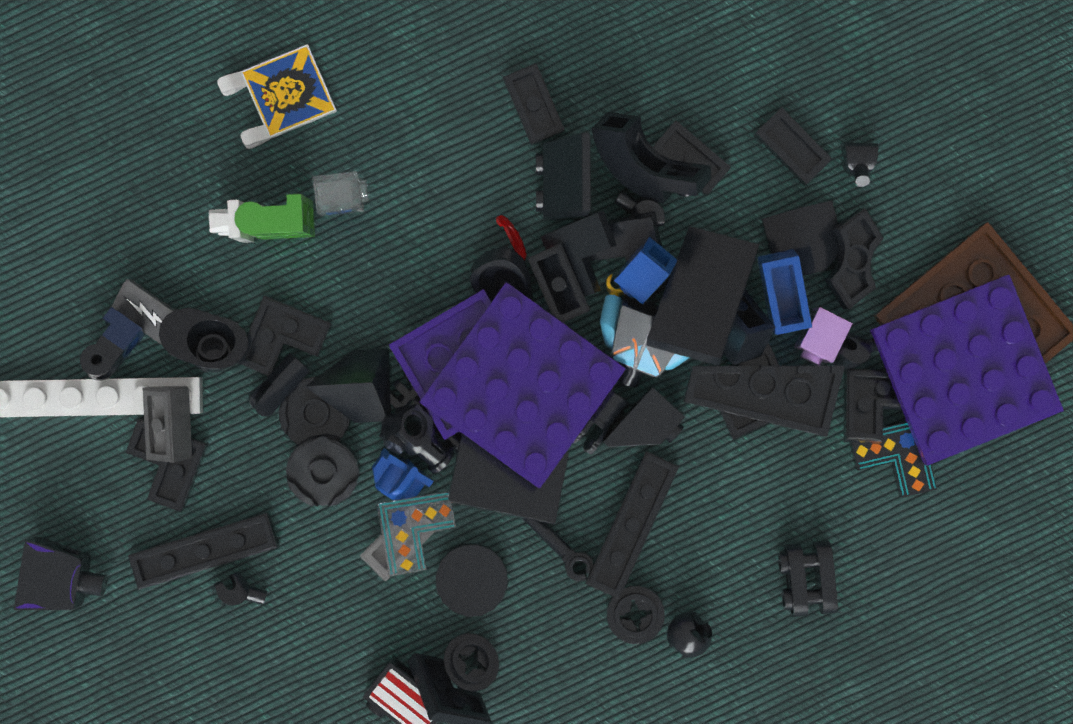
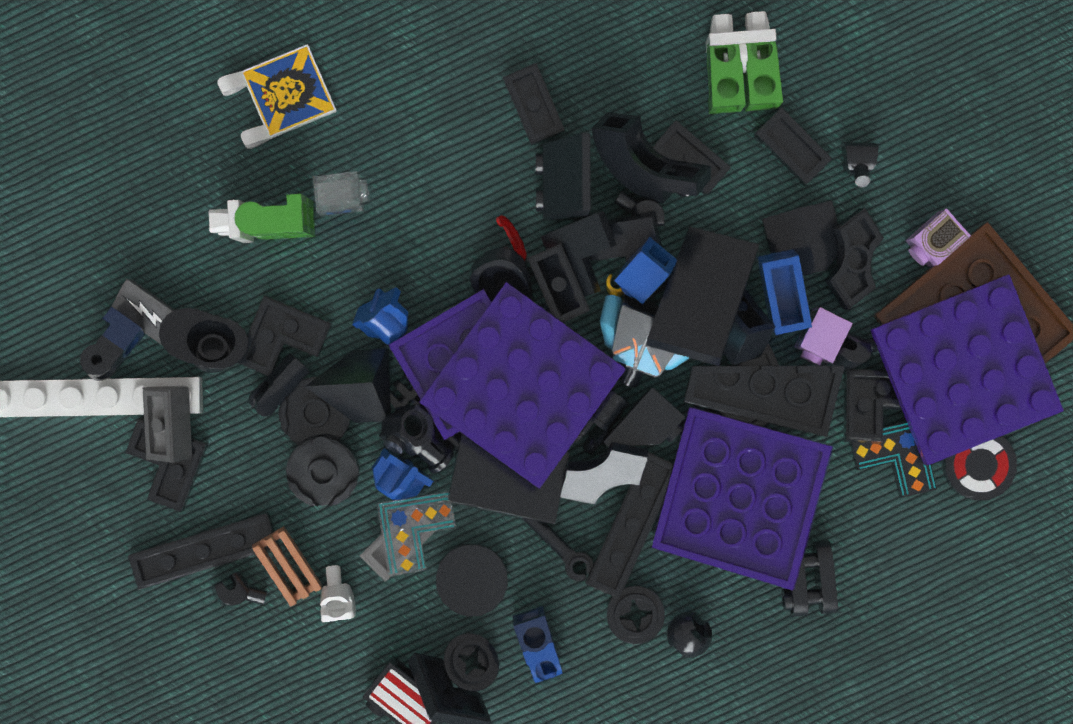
black torso [14,536,108,610] -> none
none -> nougat tile [252,526,322,607]
none -> white piece [320,565,356,622]
none -> blue piece [352,287,408,344]
none -> leg [512,606,563,683]
none -> tile [560,442,648,505]
none -> dark purple plate [652,407,834,590]
none -> bright green hips [705,11,783,114]
none -> brick [905,208,971,267]
none -> tile [942,436,1017,500]

